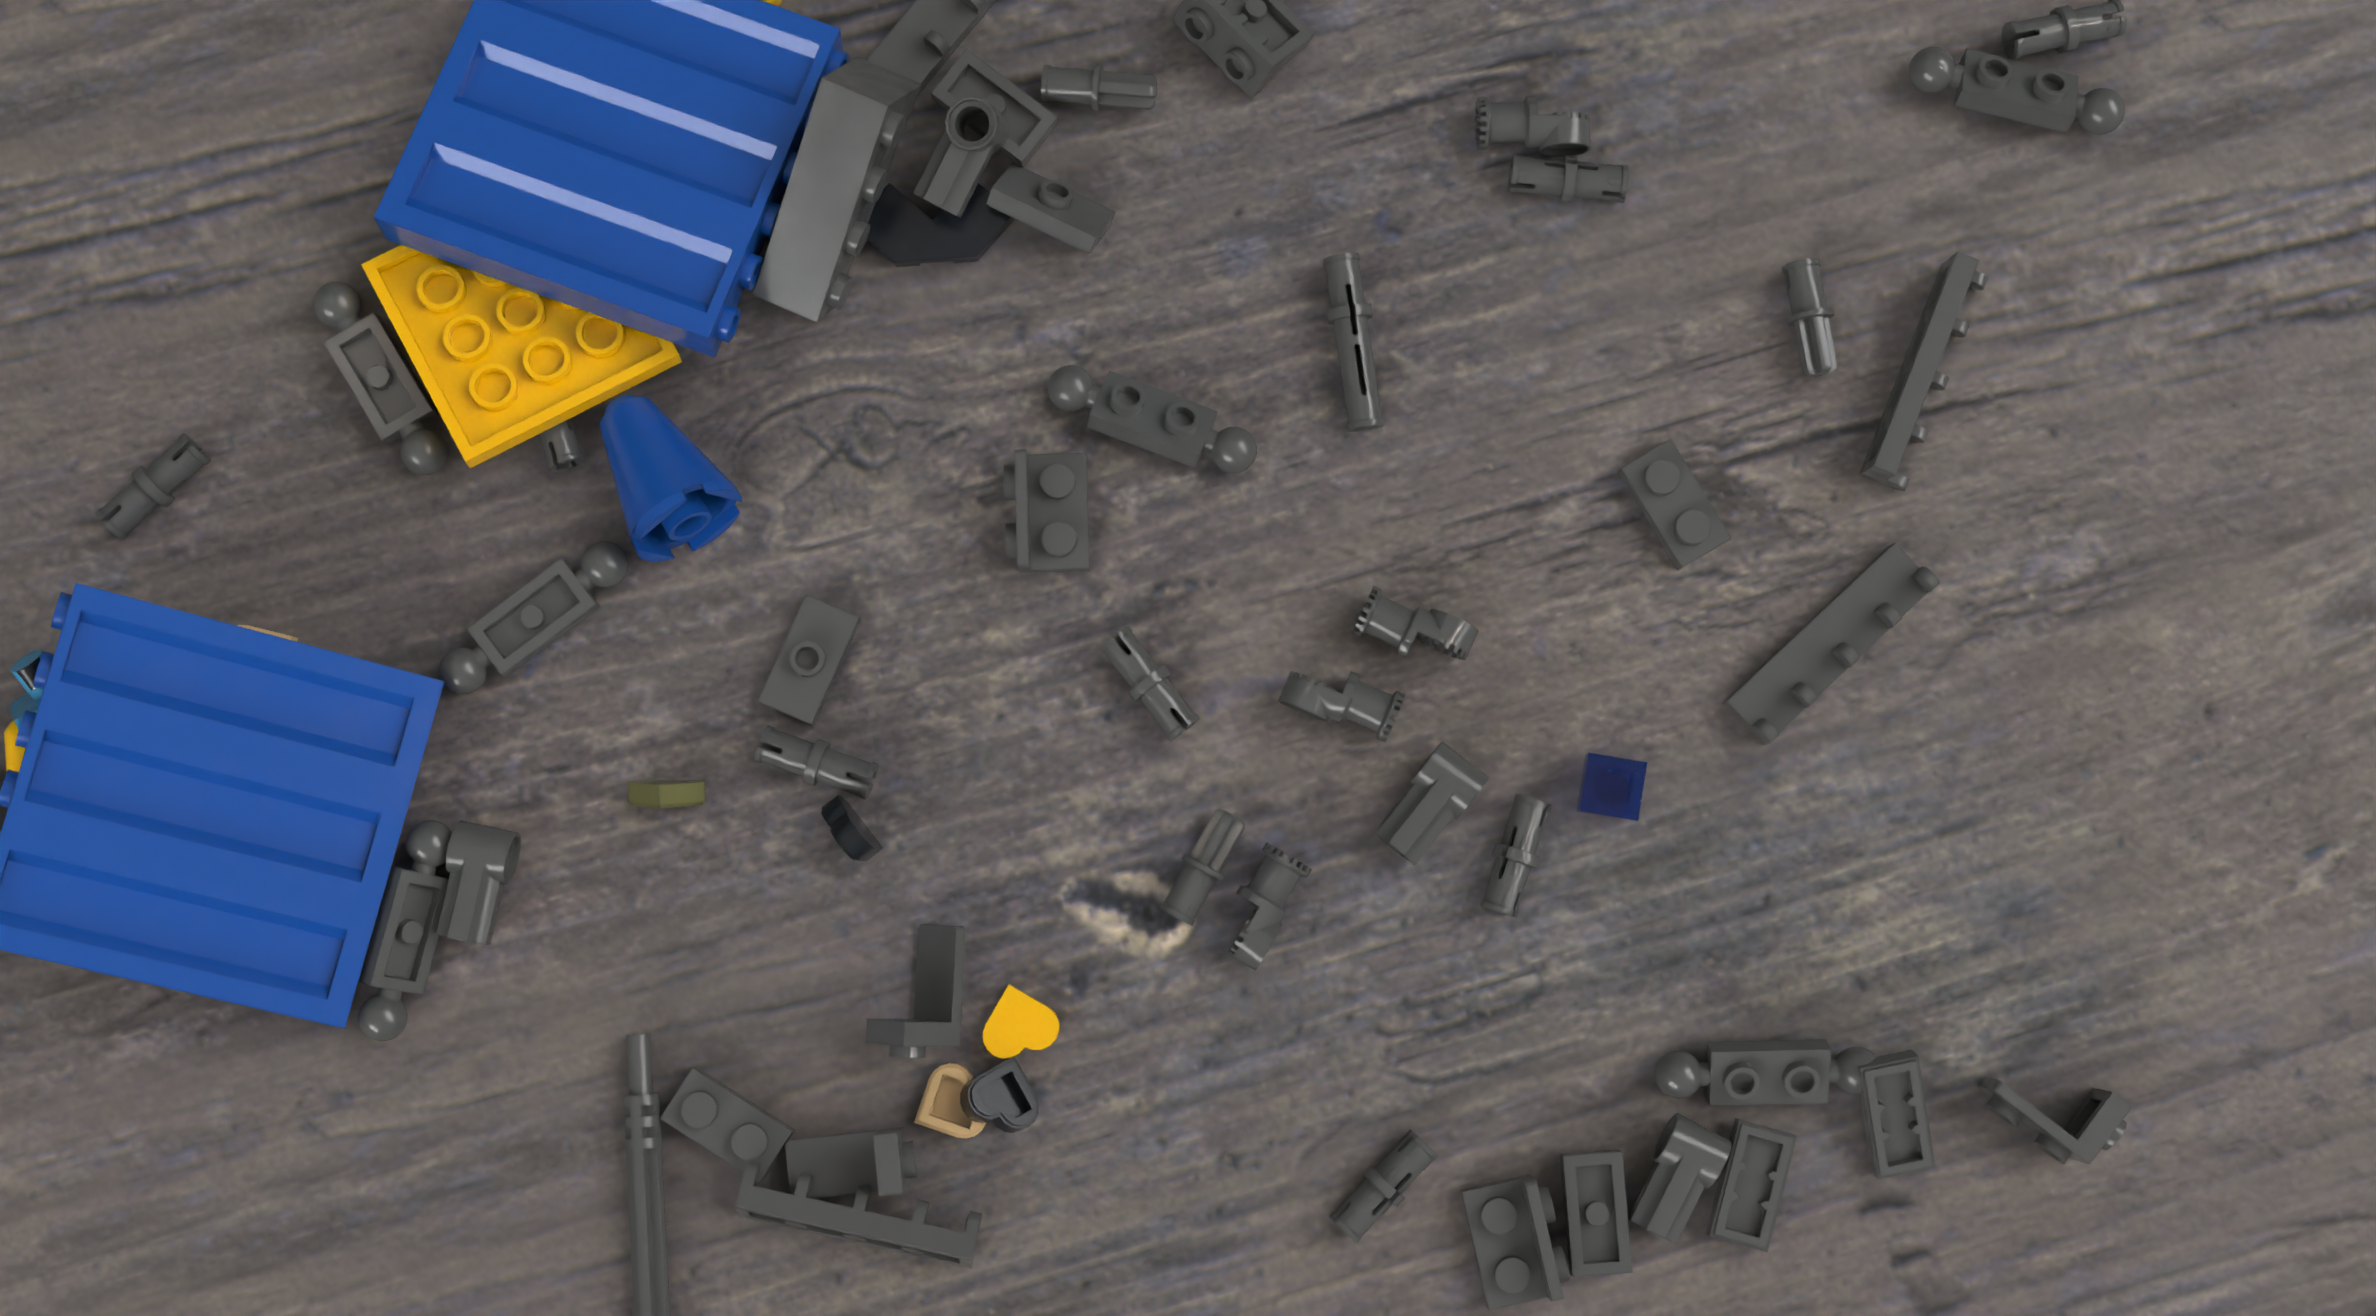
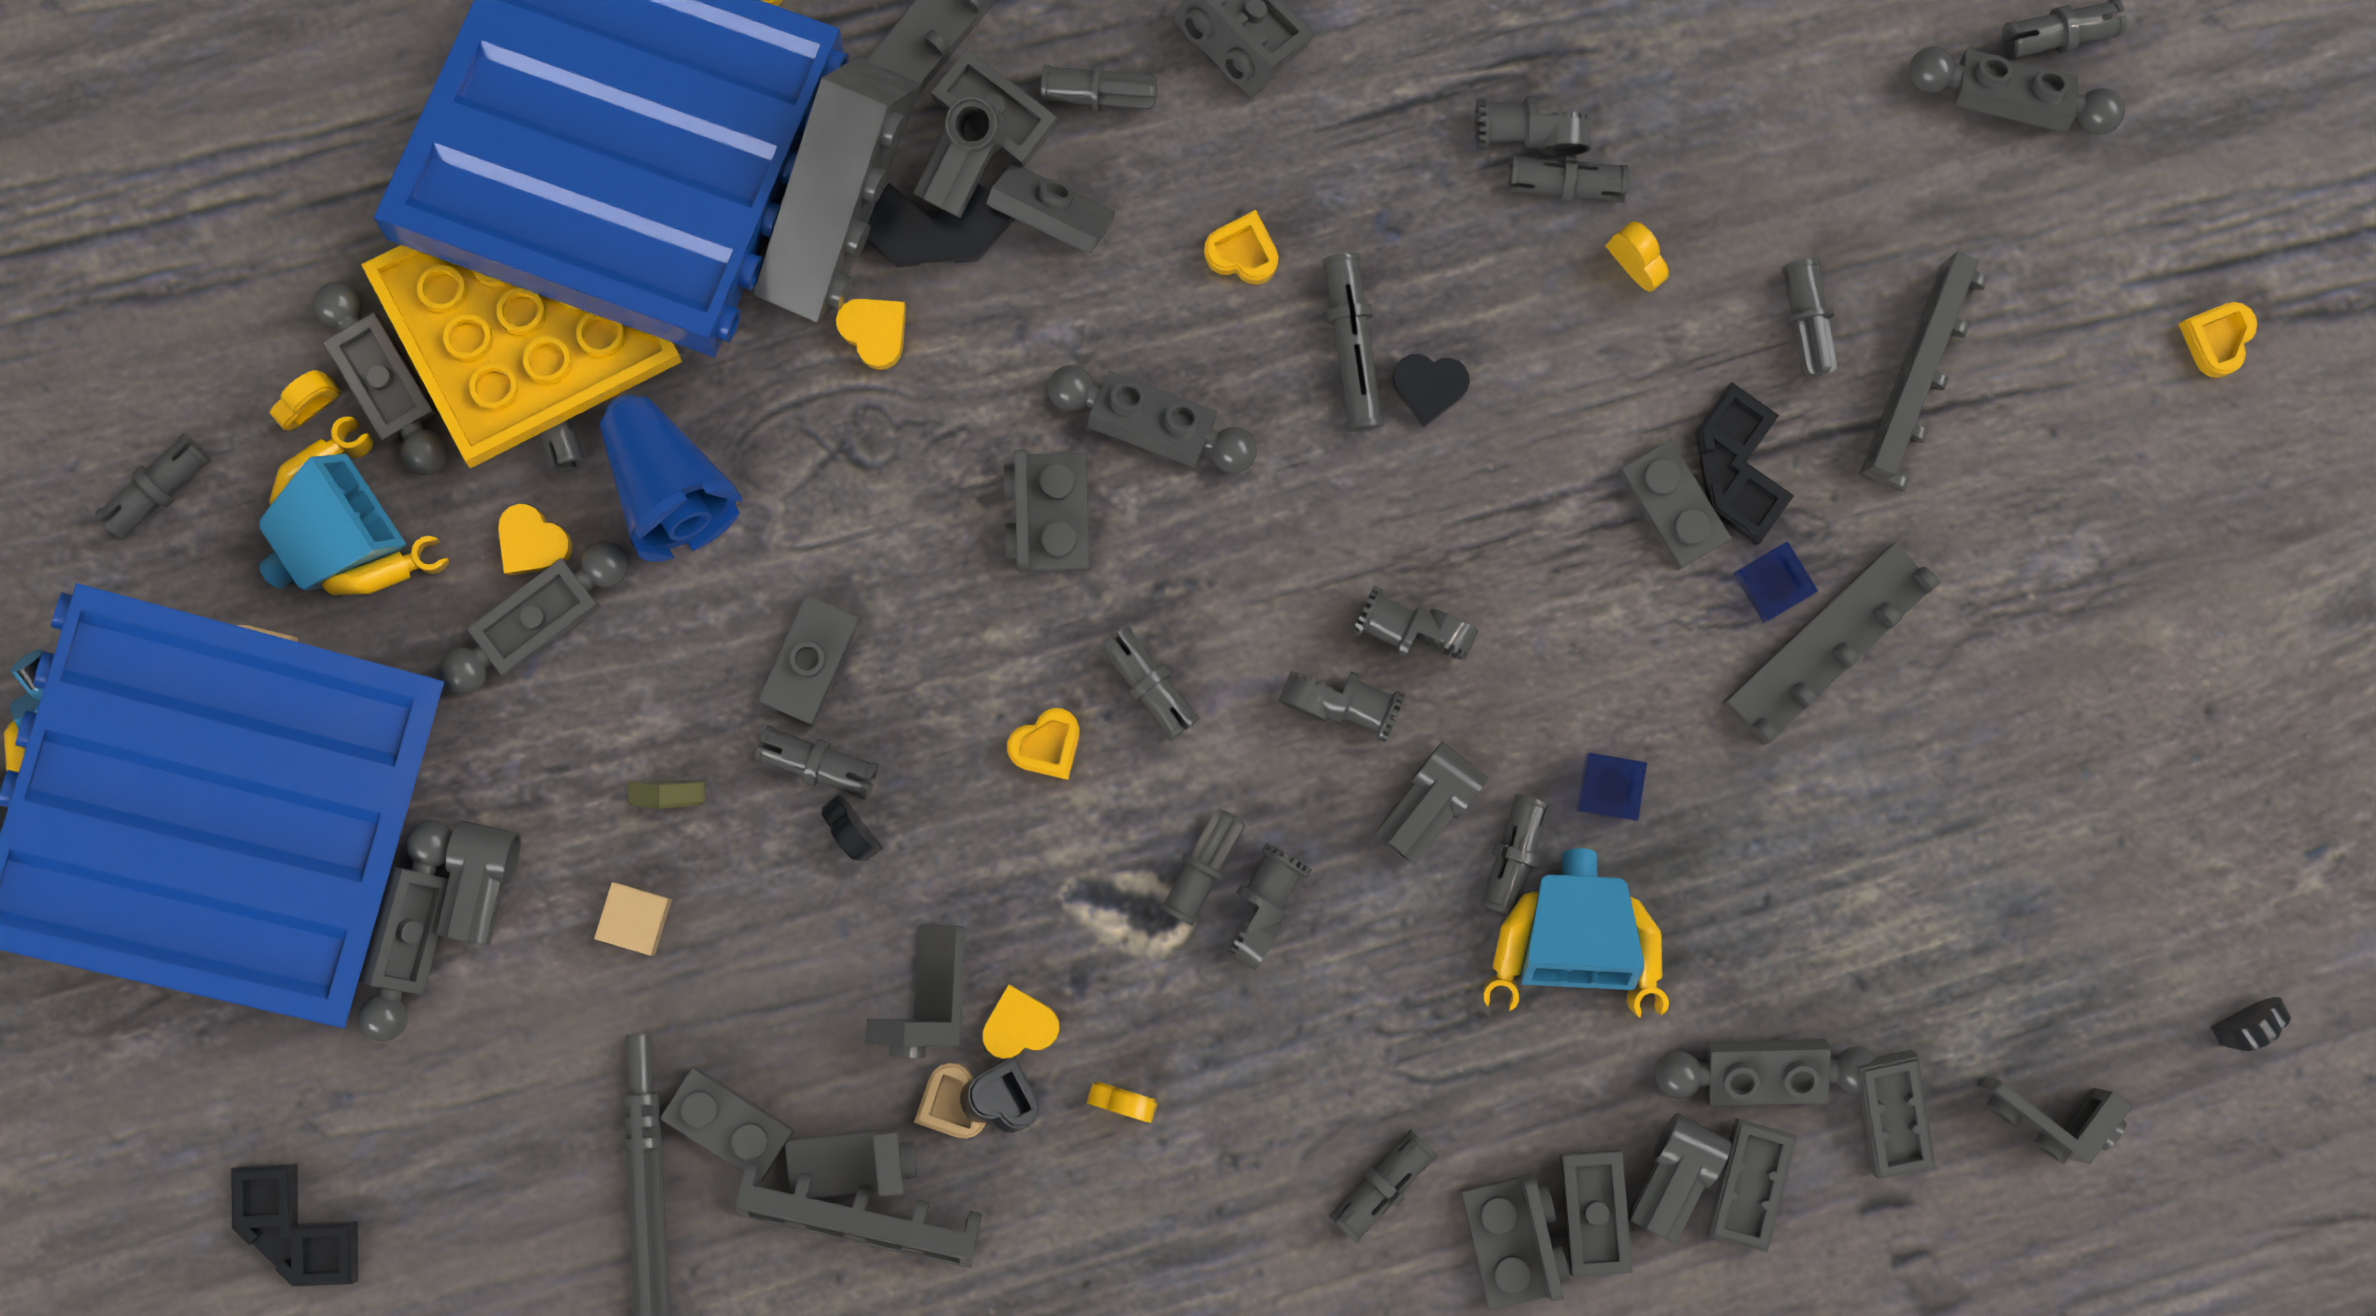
none -> black tile [231,1164,358,1287]
none -> dark azure torso [259,416,449,596]
none -> yellow tile [269,370,342,431]
none -> yellow tile [498,504,573,576]
none -> tan tile [594,882,672,956]
none -> yellow tile [836,299,906,370]
none -> yellow tile [1007,708,1080,780]
none -> yellow tile [1086,1081,1158,1123]
none -> yellow tile [1204,210,1278,285]
none -> black tile [1392,354,1470,428]
none -> dark azure torso [1483,848,1669,1018]
none -> yellow tile [1605,221,1669,292]
none -> black tile [1695,382,1794,545]
none -> clear blue plate [1733,541,1818,623]
none -> yellow tile [2178,302,2257,378]
none -> black tile [2211,997,2291,1051]

